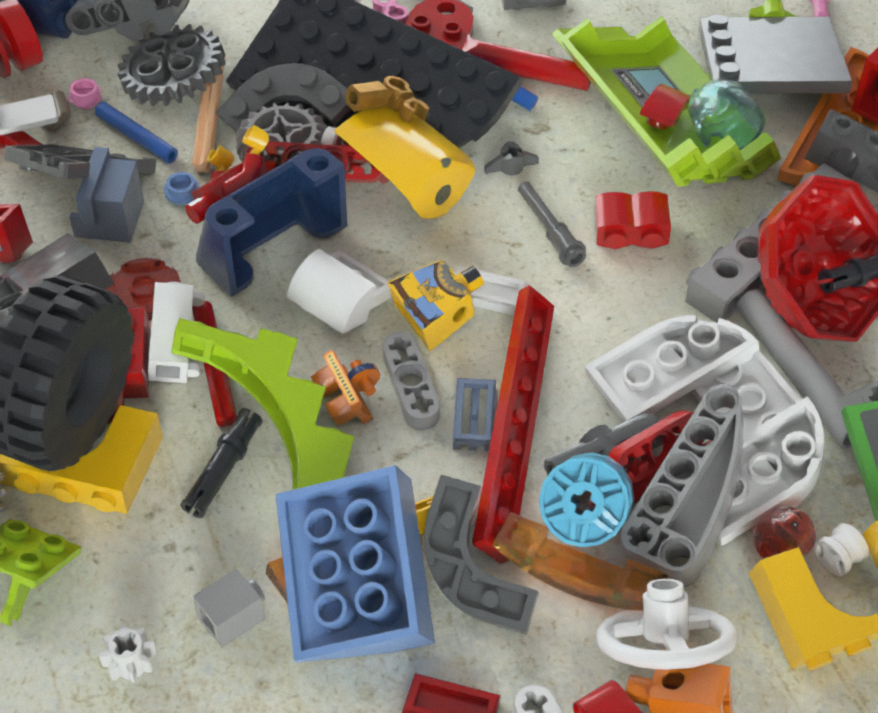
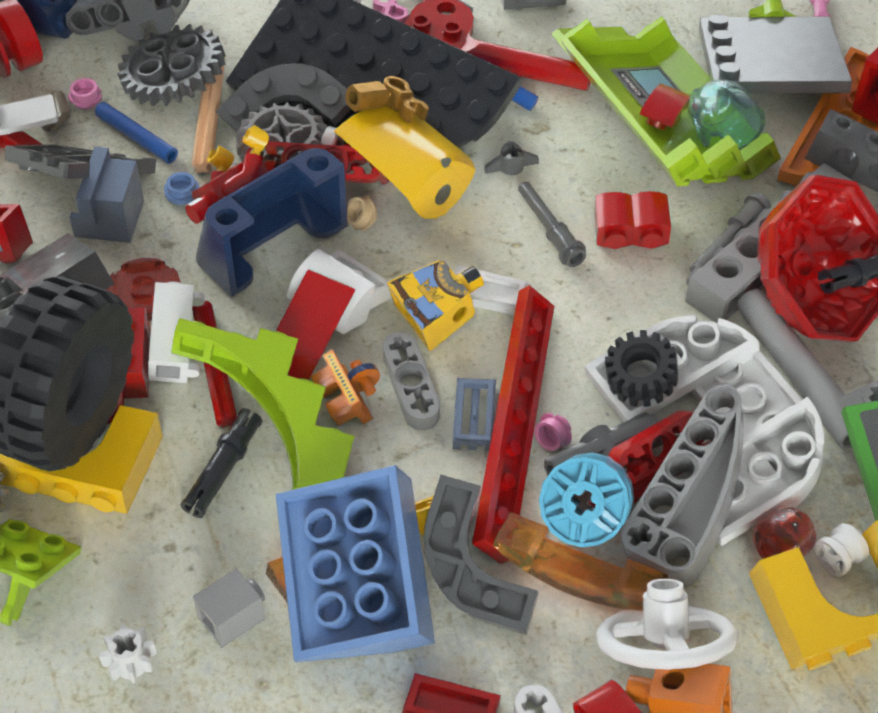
none -> red sticker [276,270,356,380]
none -> tan plate [347,196,377,231]
none -> bright pink plate [535,413,572,451]
none -> black tyre [605,330,678,407]
none -> light grey pin [689,193,771,272]

